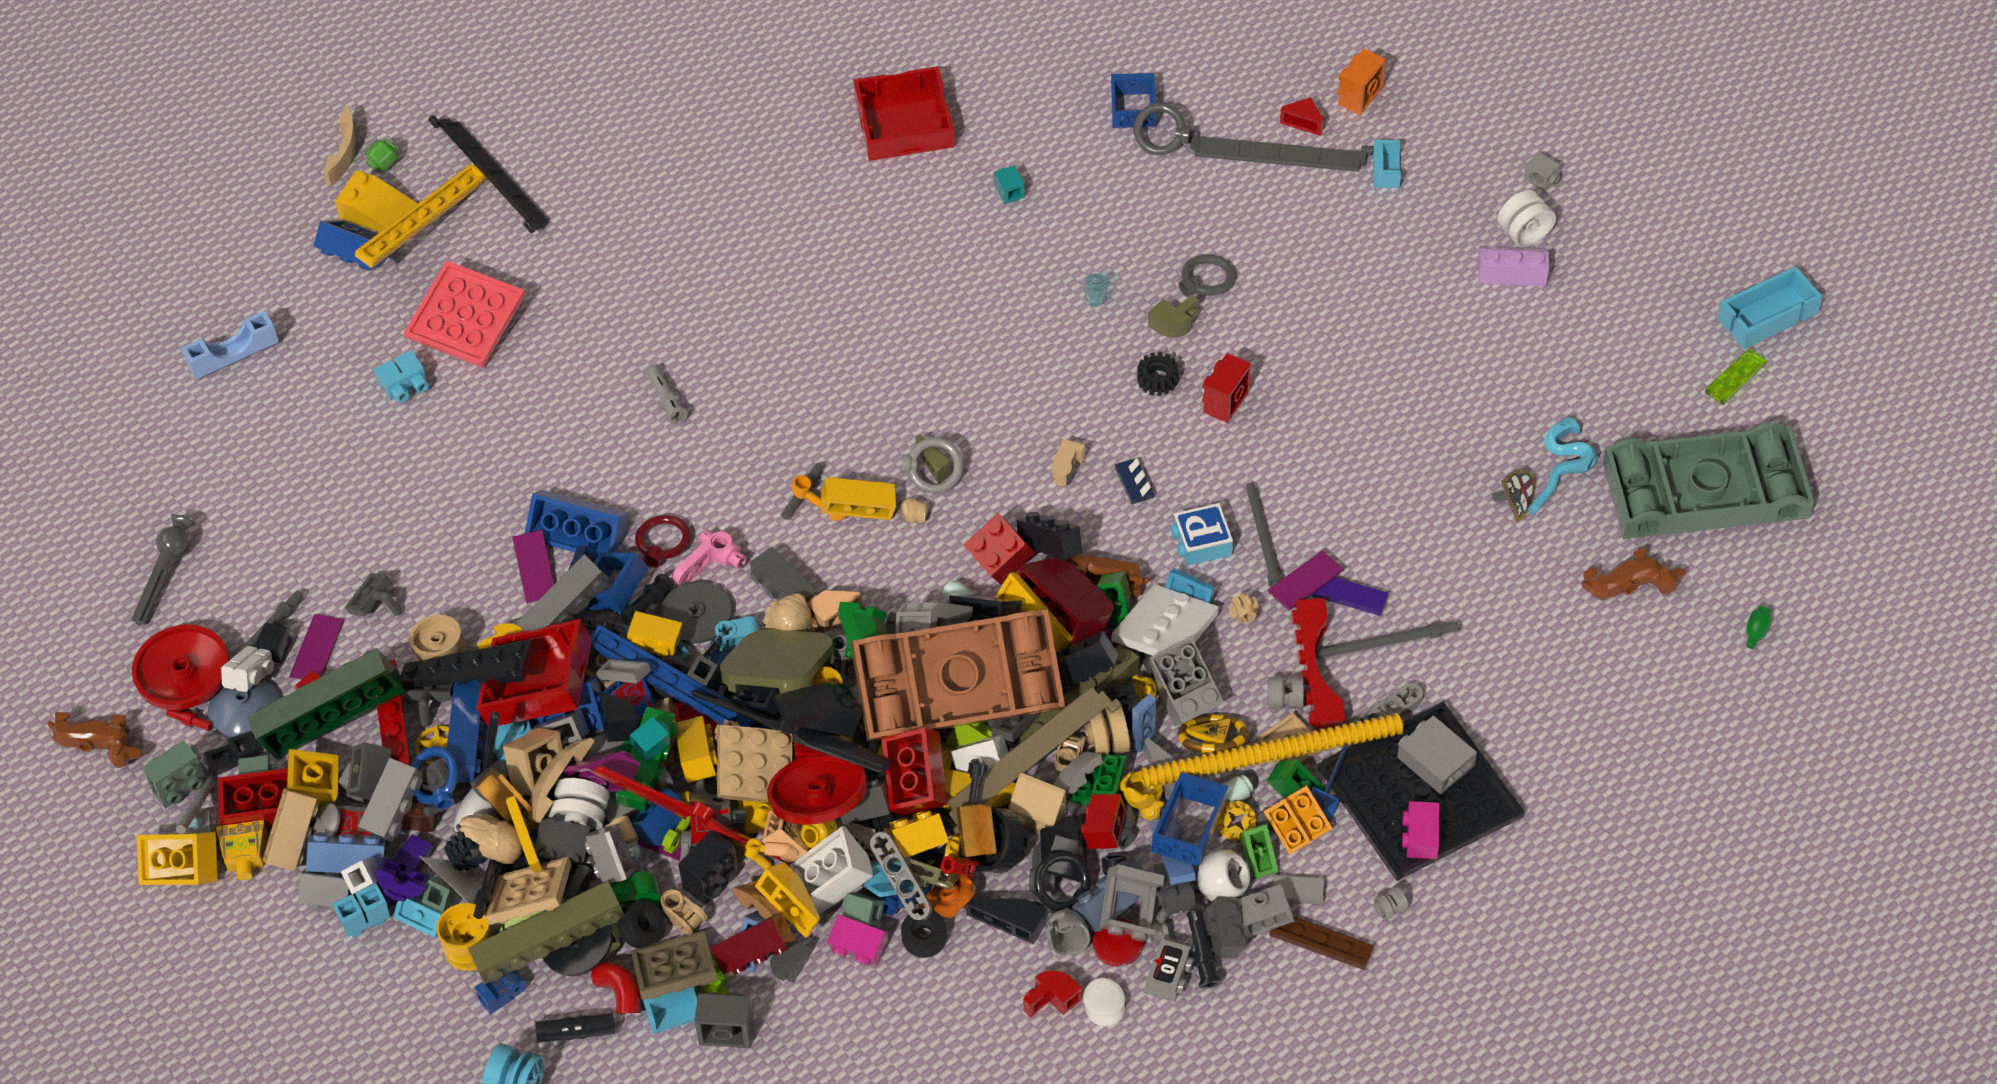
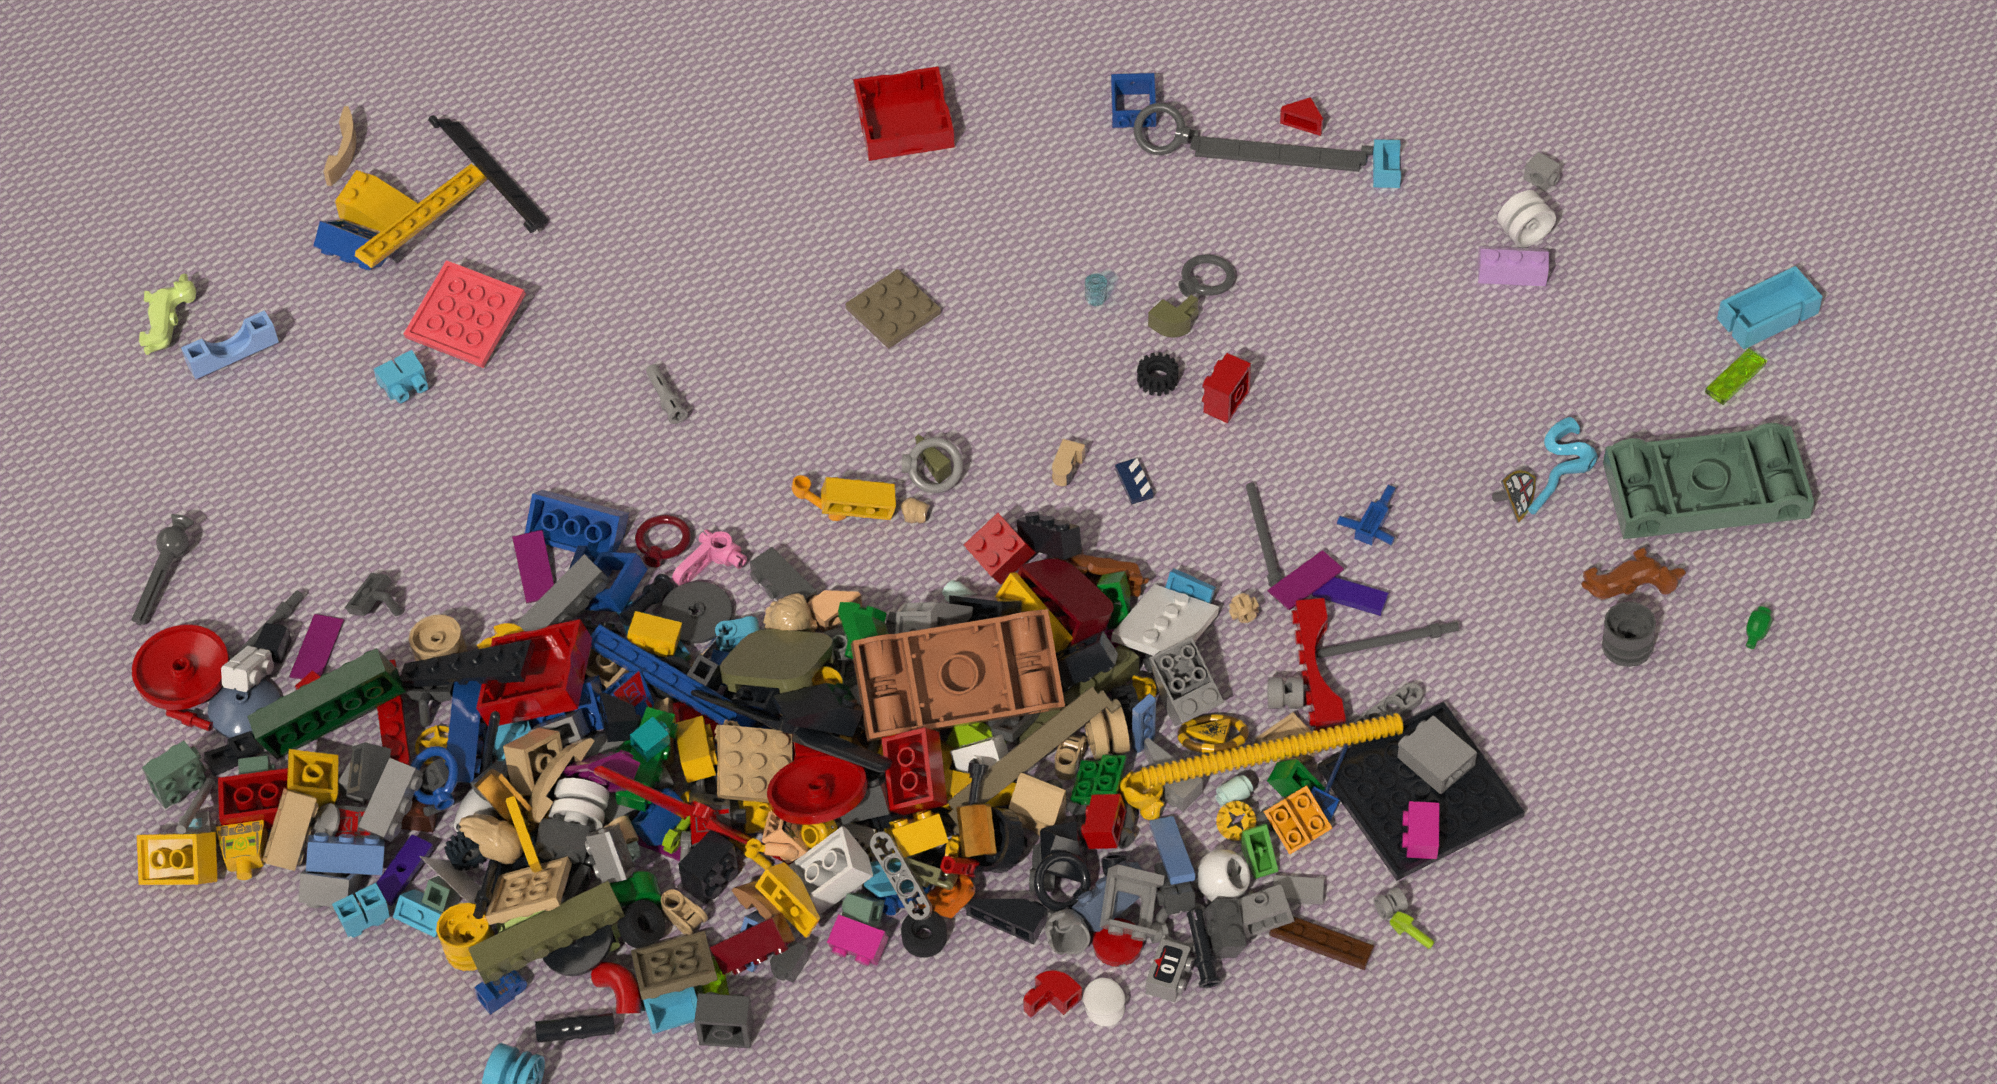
dark orange animal [47,712,143,768] -> none
white brick [341,857,379,894] -> none
bright green head [365,139,398,171] -> none
dark purple cylinder [376,857,430,902] -> none
light grey tile [596,659,651,683] -> none
dark grey bar [781,463,824,520] -> none
teal brick [994,165,1025,205] -> none
light grey slope [1053,751,1103,794] -> none
blue window [1151,772,1229,866] -> none
piece [1170,503,1233,566] -> none
orange brick [1337,48,1386,115] -> none
none -> yellowish green animal [139,274,196,355]
none -> dark tan plate [845,269,941,349]
none -> blue piece [1337,485,1396,546]
none -> lime bar [1389,911,1434,949]
none -> dark grey wheel [1602,601,1656,667]

